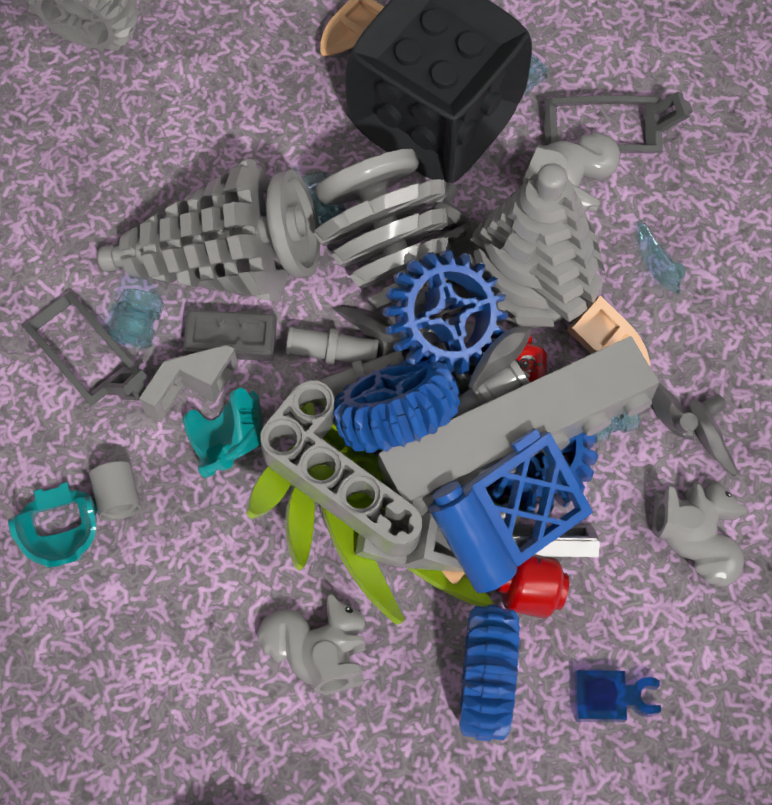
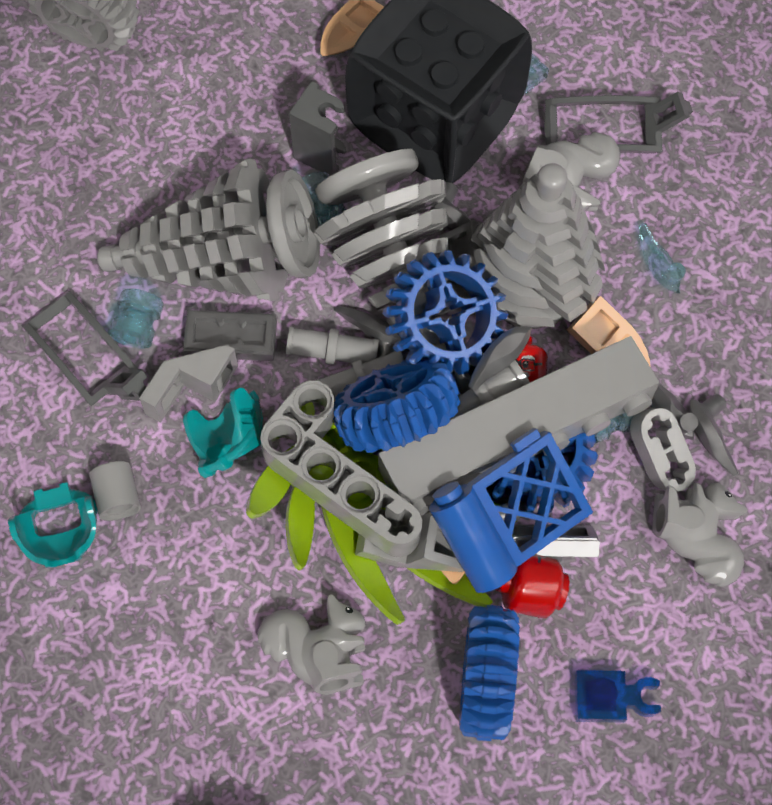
none -> dark grey hinge [289,81,346,176]
none -> light grey beam [630,407,696,492]

